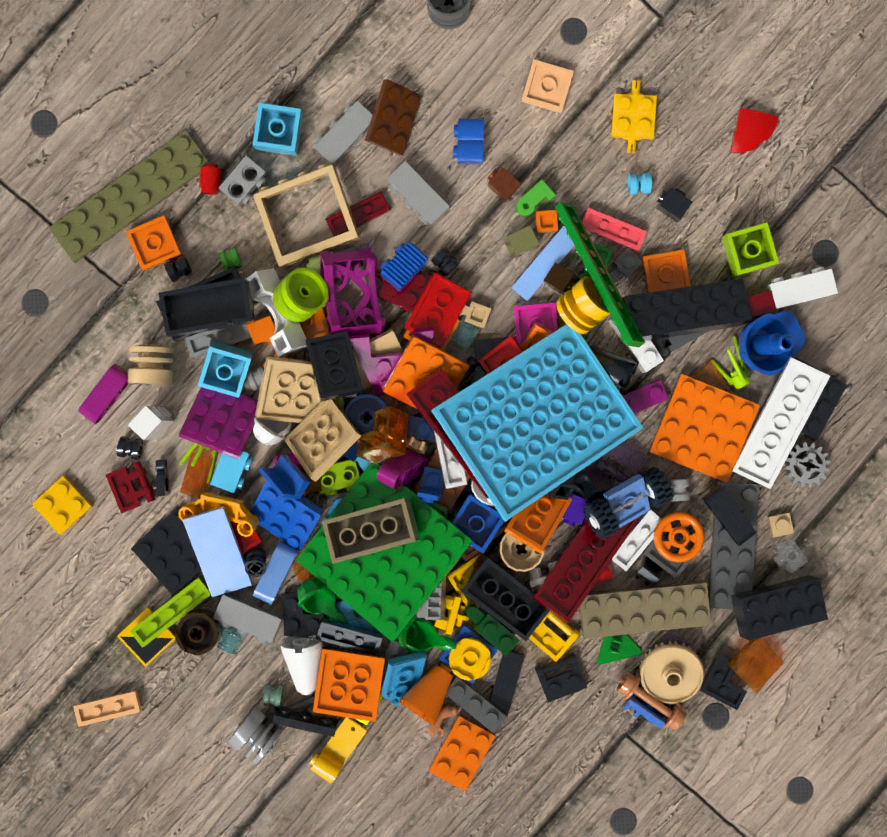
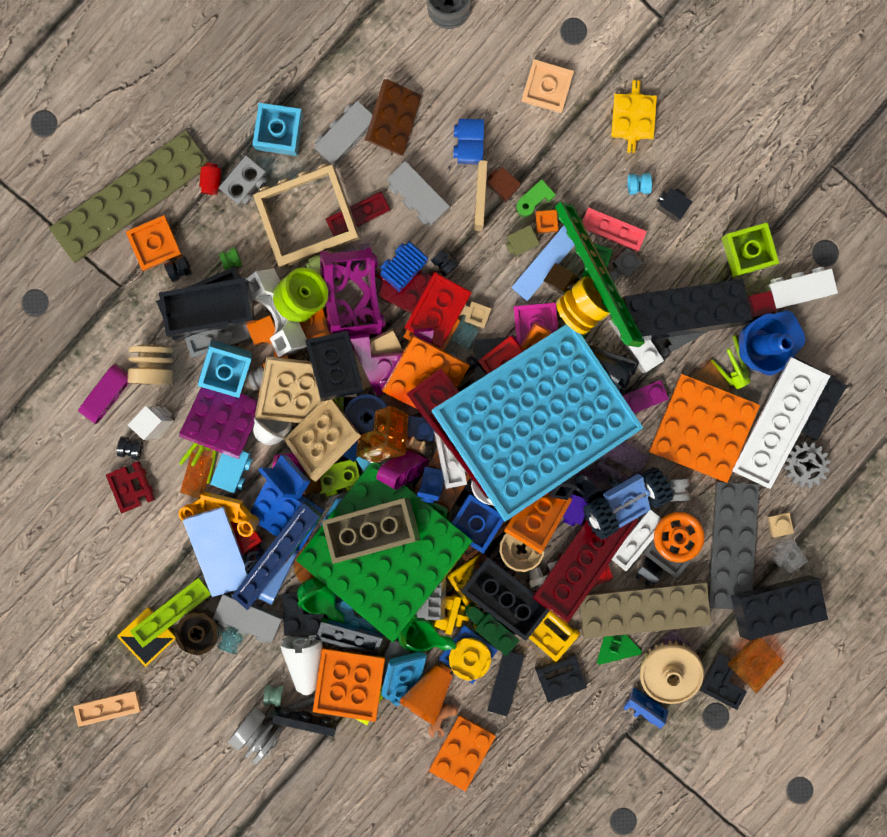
yellow plate [32,475,93,535] -> none
black plate [131,506,201,596] -> none
black plate [153,459,169,496] -> none
yellow door [309,717,367,784] -> none
dark grey plate [446,676,508,733] -> none
nougat piece [617,672,687,730] -> none
orange plate [642,250,691,293] -> none
black beam [702,485,756,546] -> none
red brick [730,108,779,153] -> none
none -> dark blue plate [232,501,322,610]
none -> tan tile [474,160,487,231]

